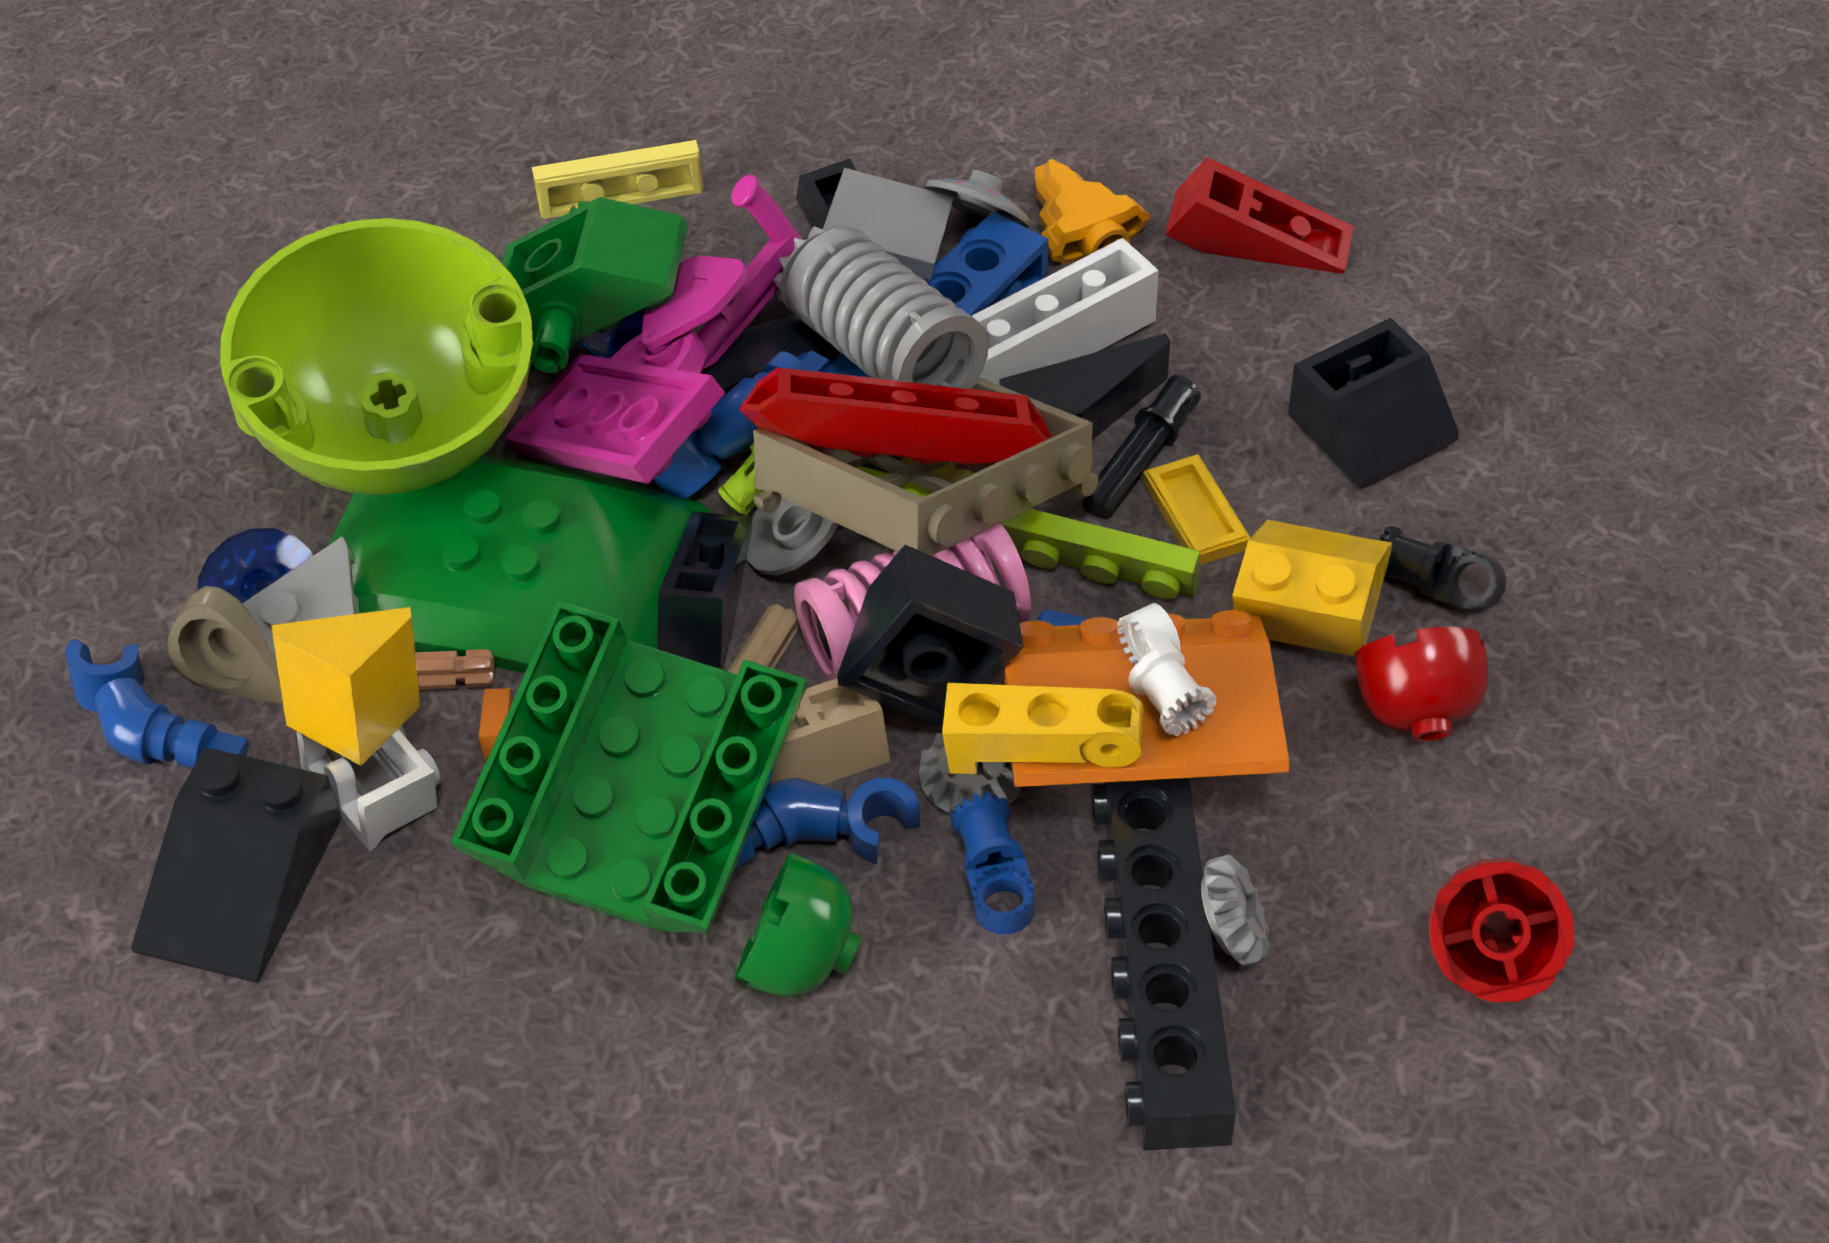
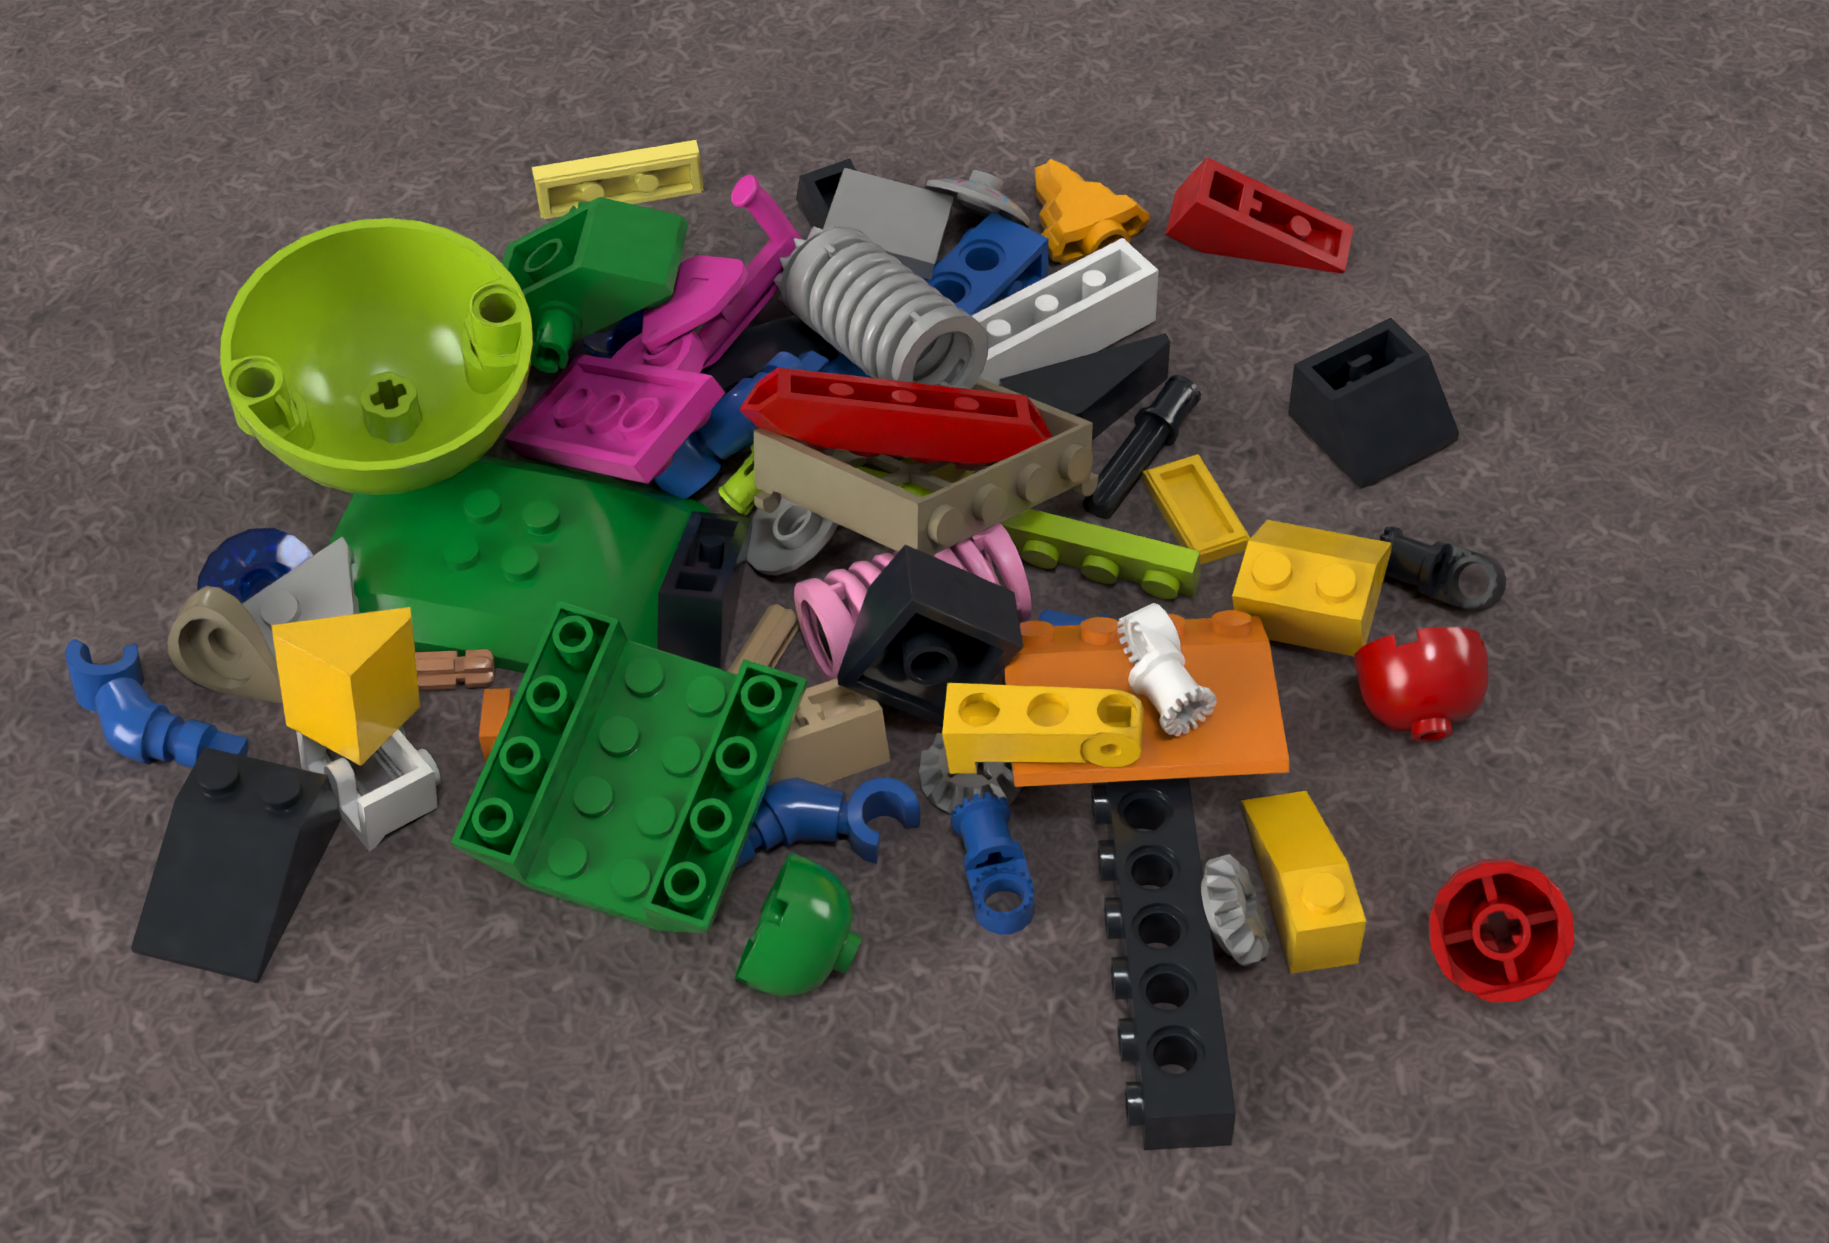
none -> yellow slope [1241,791,1367,974]

